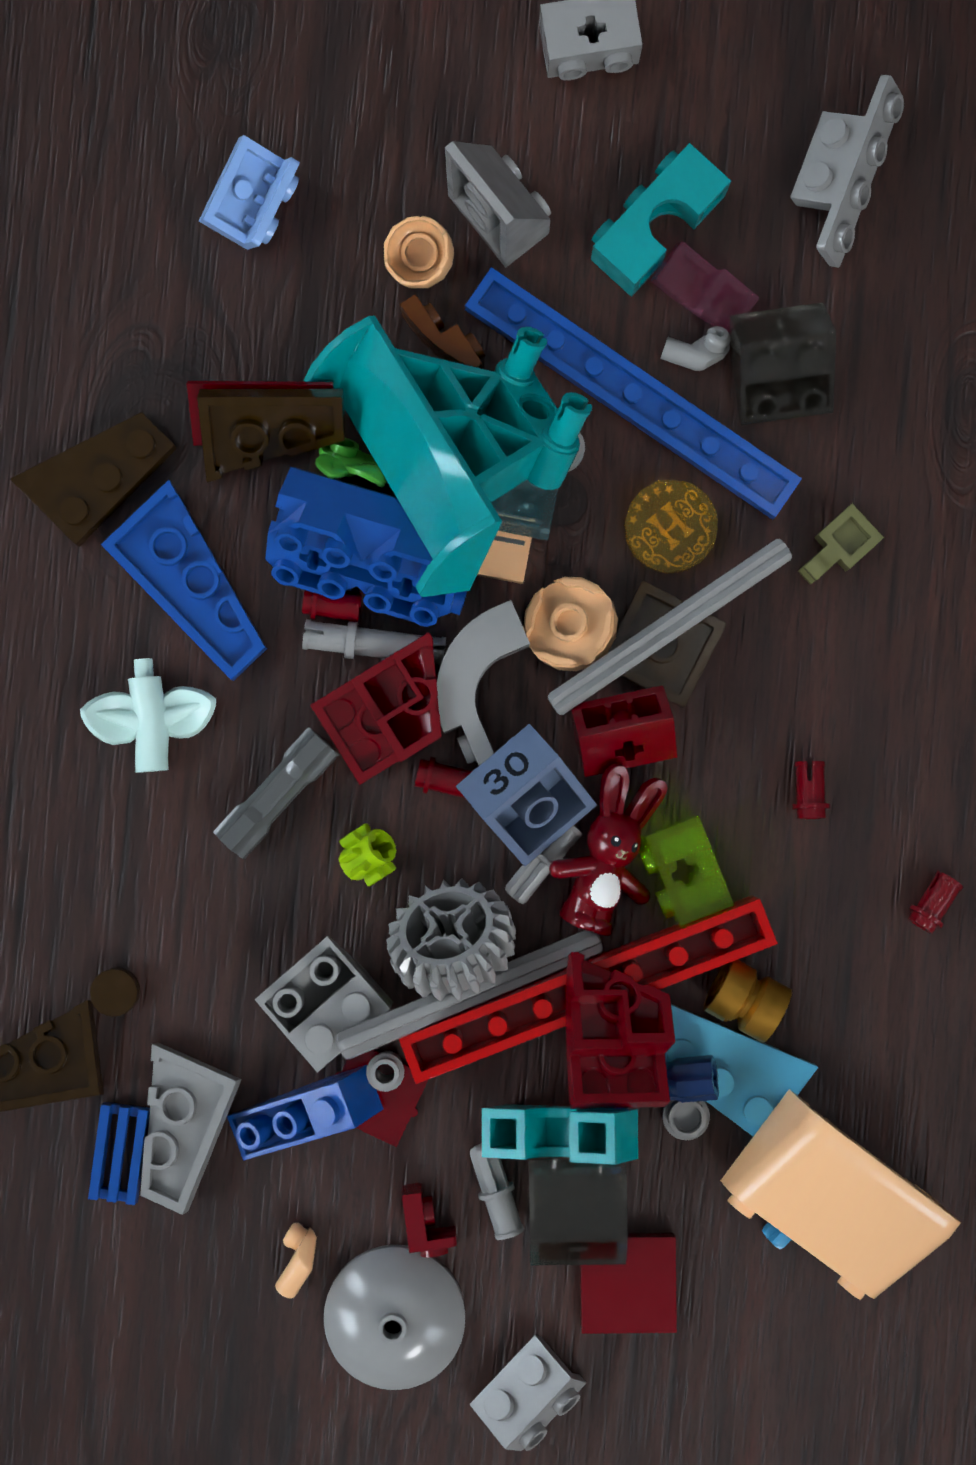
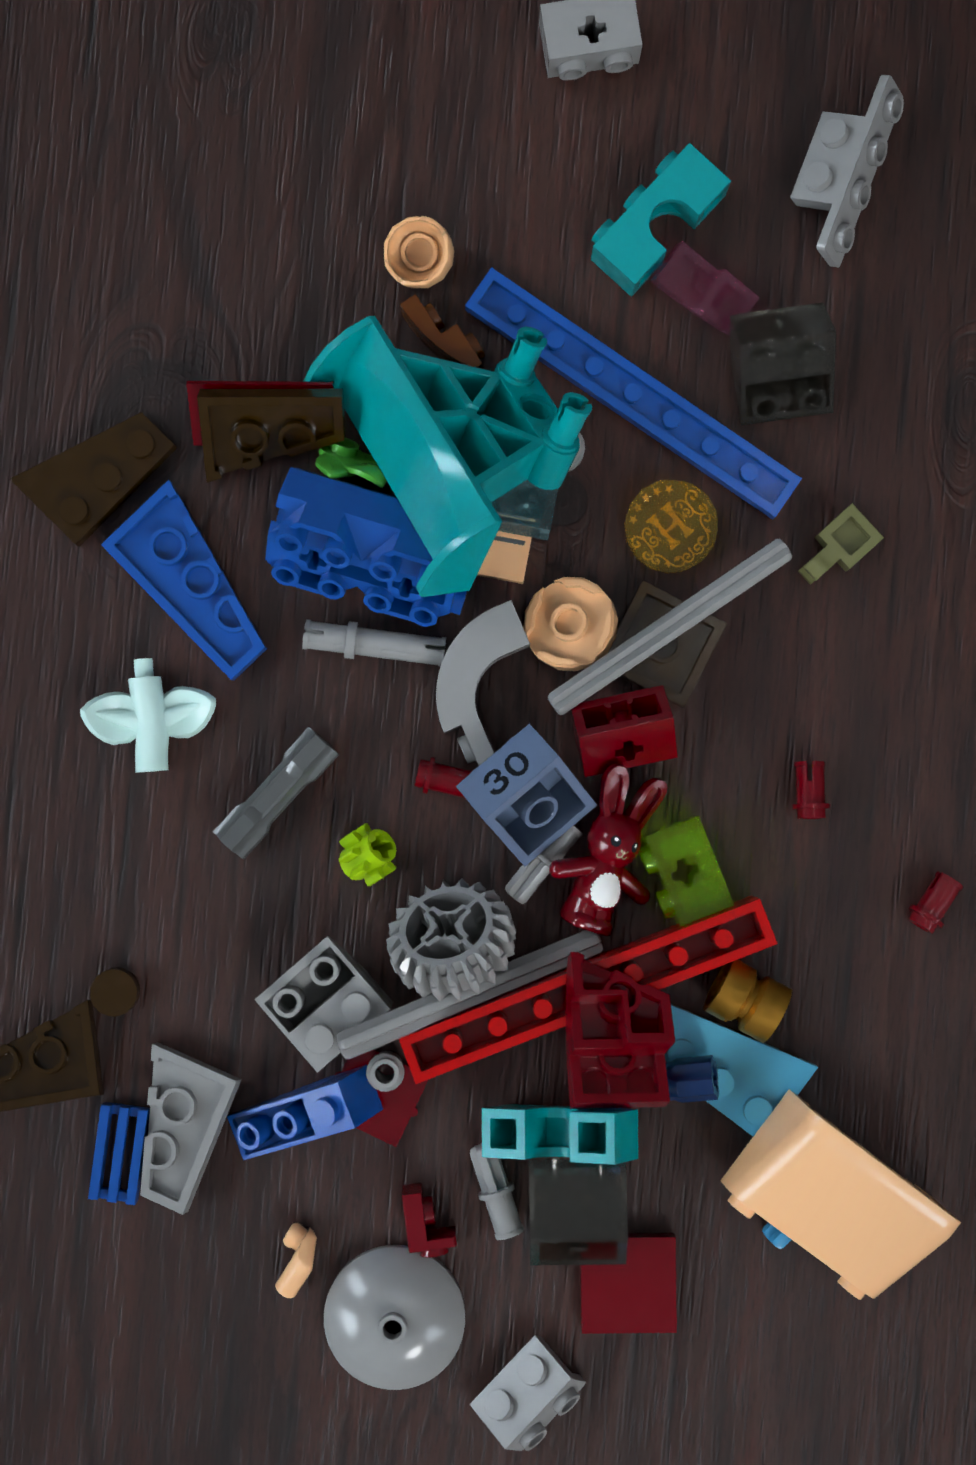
light blue bracket [199,135,300,250] -> none
dark red pin [302,590,362,622] -> none
dark red slope [310,632,442,785] -> none
light grey slope [445,141,551,268] -> none
light grey arm [660,326,731,371] -> none
light grey plate [662,1100,710,1140] -> none

